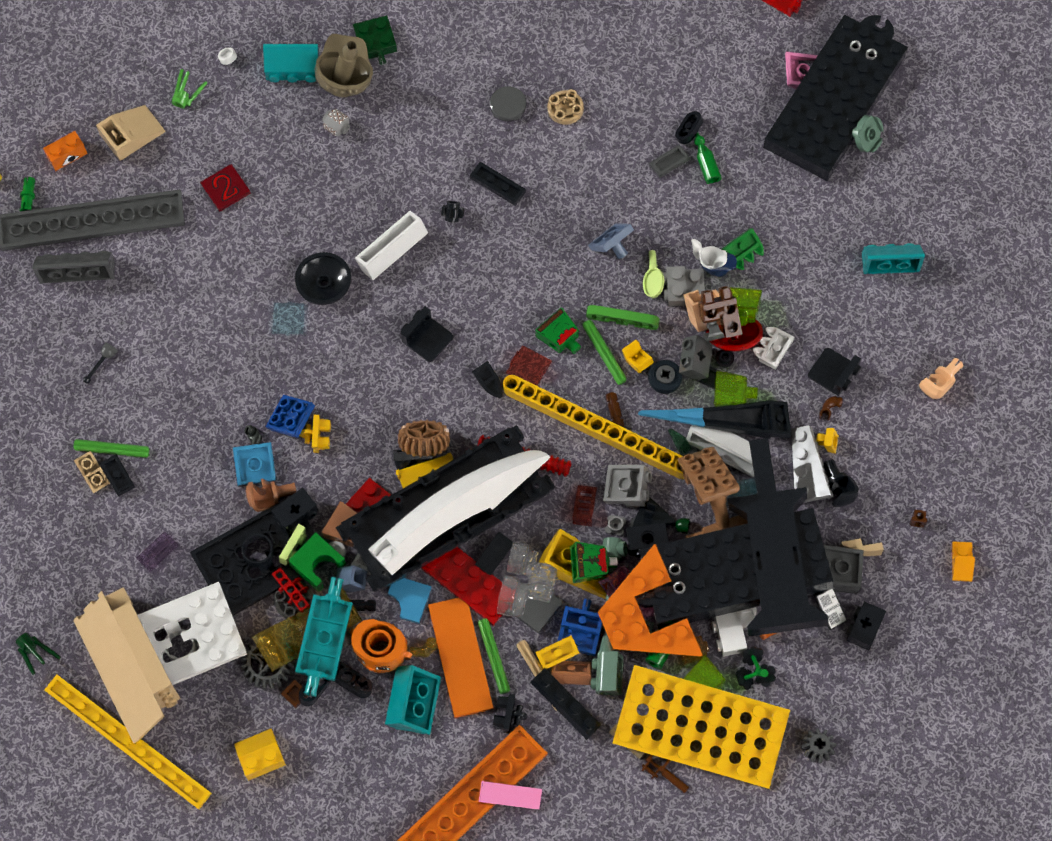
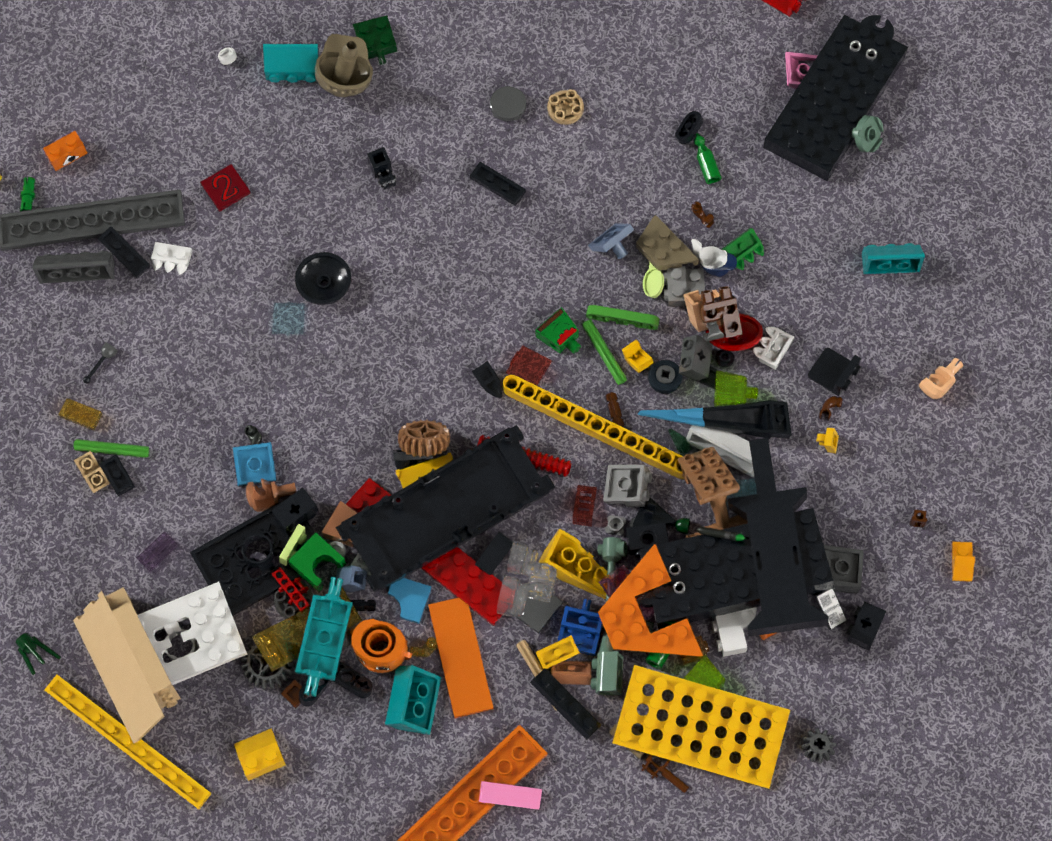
tan slope [96,105,165,161] -> none
bright green plant [172,69,207,109] -> none
blue tile [265,395,315,438] -> none
yellow hips [299,415,331,453] -> none
light grey head [322,109,350,136] -> none
white brick [355,211,428,280] -> none
white slope [368,450,550,575] -> none
black bracket [400,306,453,362] -> none
black gear [441,201,464,222] -> none
bright green axle [478,618,510,694] -> none
black hips [493,693,527,734] -> none
green torso [570,542,618,583] -> none
dark grey tile [649,144,690,178] -> none
clear neon green torso [730,287,762,326] -> none
black plant [735,646,776,690] -> none
wing [791,425,834,503] -> none
black piece [823,459,859,507] -> none
tan slope [840,538,884,556] -> none
none -> clear yellow plate [58,398,102,430]
none -> black plate [98,226,150,279]
none -> white plate [151,242,192,275]
none -> black brick [367,147,396,190]
none -> dark tan wing [636,215,699,271]
none -> reddish brown arm [691,201,715,228]
none -> pearl dark grey piece [696,527,745,541]

